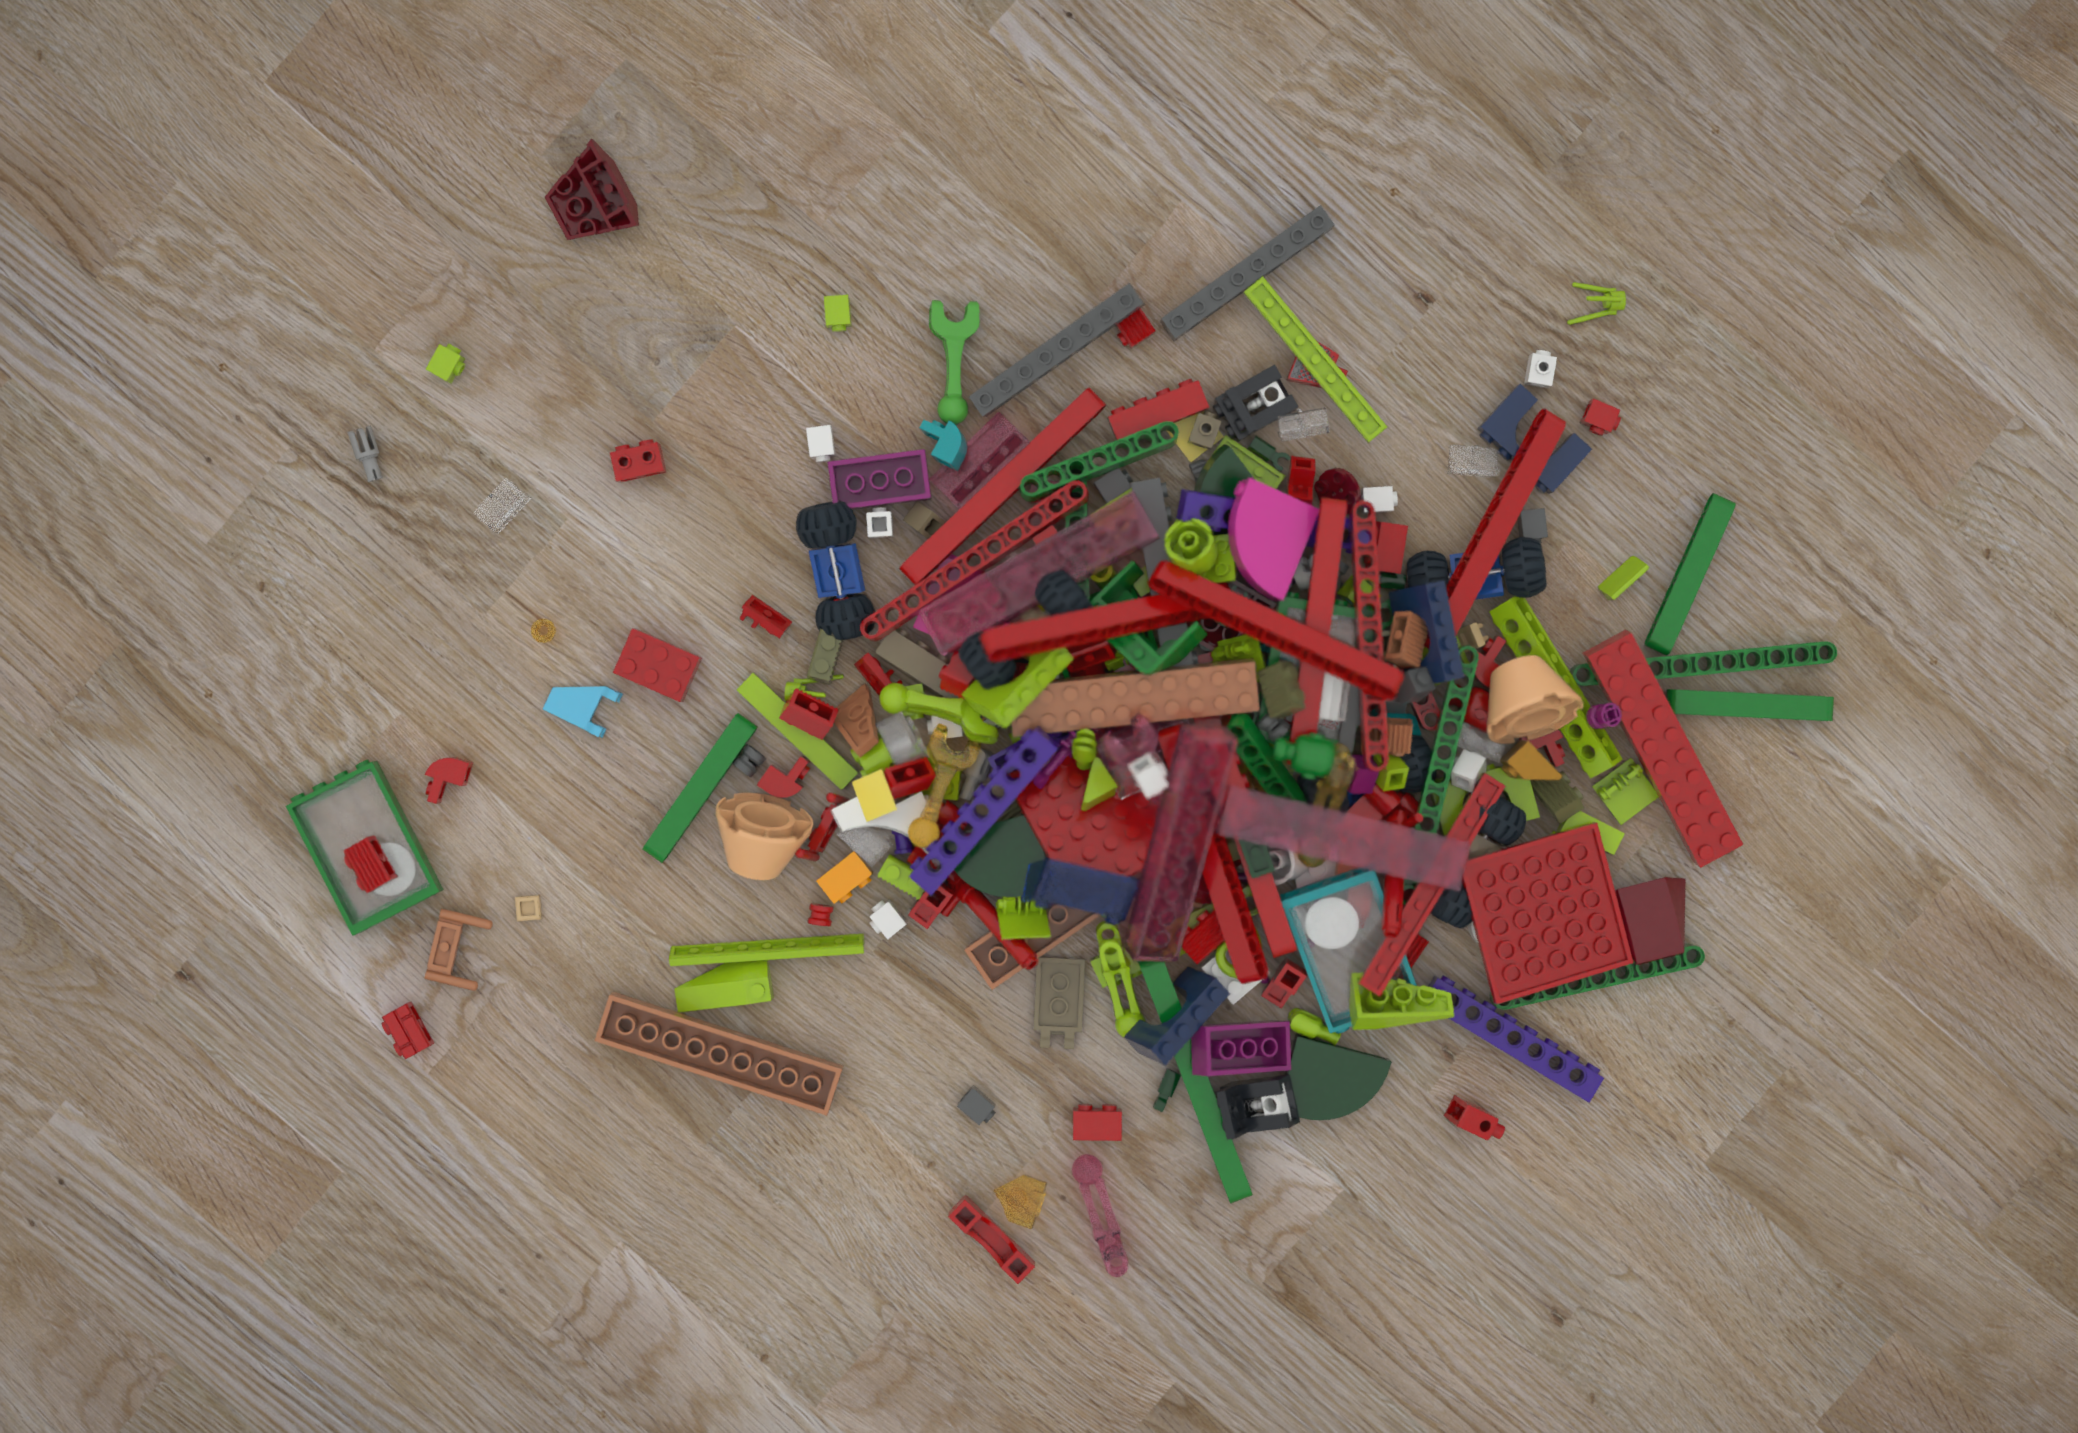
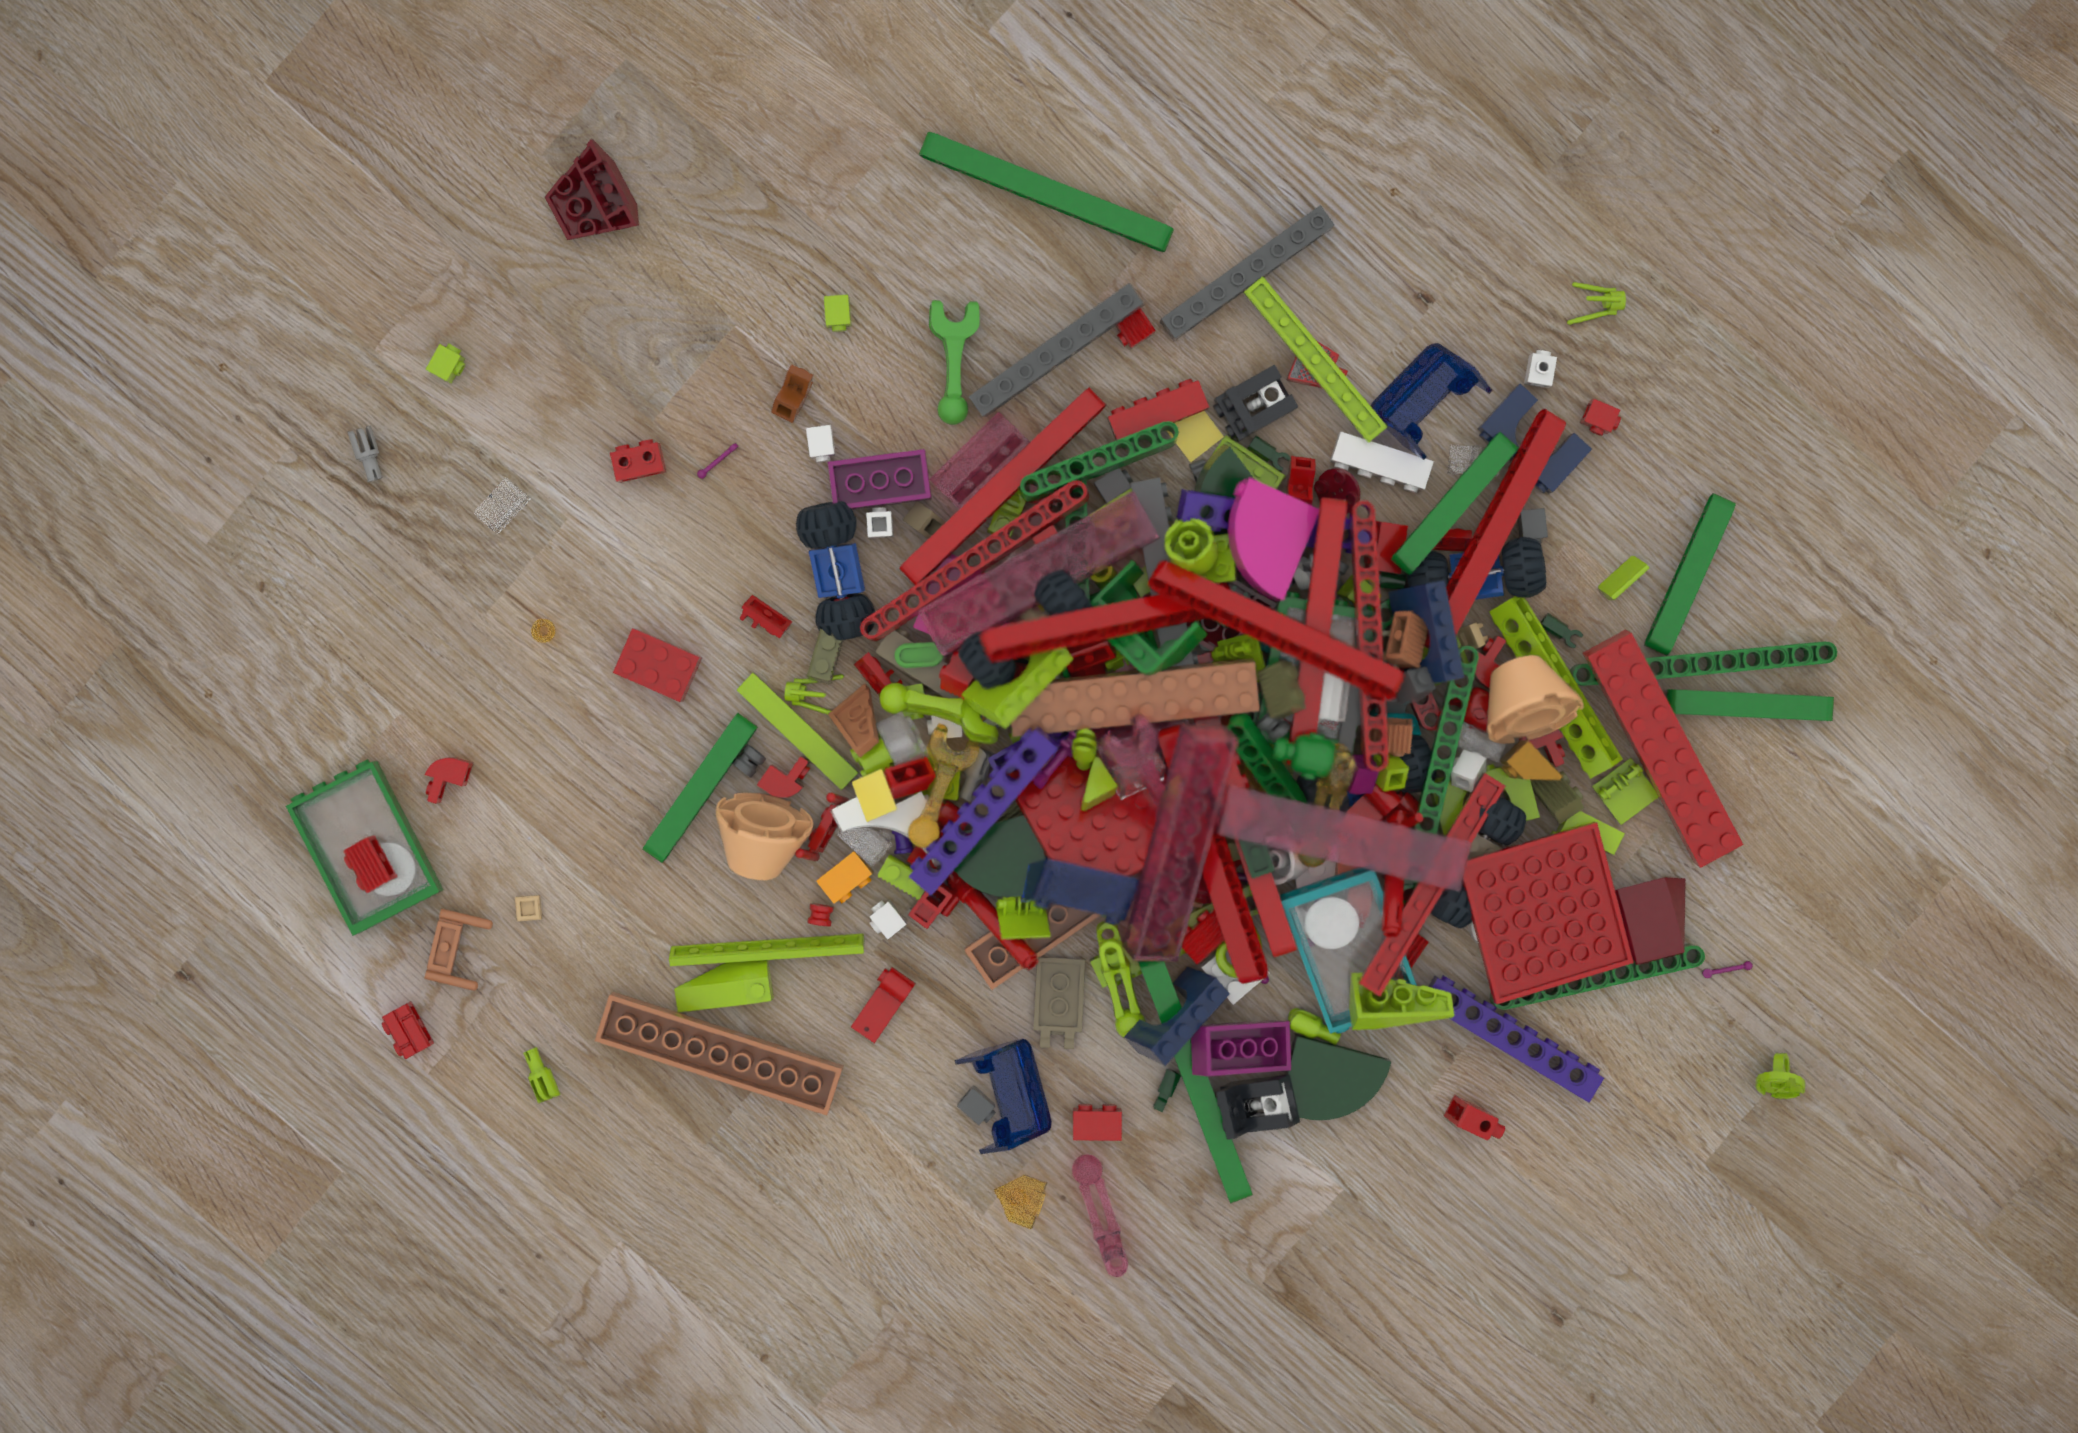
medium azure flag [543,686,623,738] -> none
red brick [779,688,839,740] -> none
teal brick [919,420,967,471] -> none
red arch [948,1194,1035,1284] -> none
white brick [1128,753,1169,799] -> none
dark tan brick [1188,411,1222,450] -> none
red brick [1261,957,1307,1009] -> none
clear panel [1277,407,1330,442] -> none
white brick [1361,486,1398,514] -> none
magenta wheel [1586,703,1621,729] -> none
none -> lime arm [523,1047,560,1104]
none -> magenta hinge [697,443,739,479]
none -> dark orange brick [771,364,813,423]
none -> red door [851,967,916,1044]
none -> bright green tile [895,642,944,668]
none -> green beam [919,132,1174,252]
none -> clear blue windscreen [954,1039,1052,1154]
none -> lime slope [987,490,1026,538]
none -> white brick [1330,432,1434,493]
none -> clear blue windscreen [1370,343,1493,460]
none -> green beam [1390,432,1519,575]
none -> red plate [1432,528,1472,552]
none -> dark green bar [1540,613,1583,648]
none -> magenta hinge [1702,961,1753,978]
none -> lime tile [1755,1053,1806,1099]

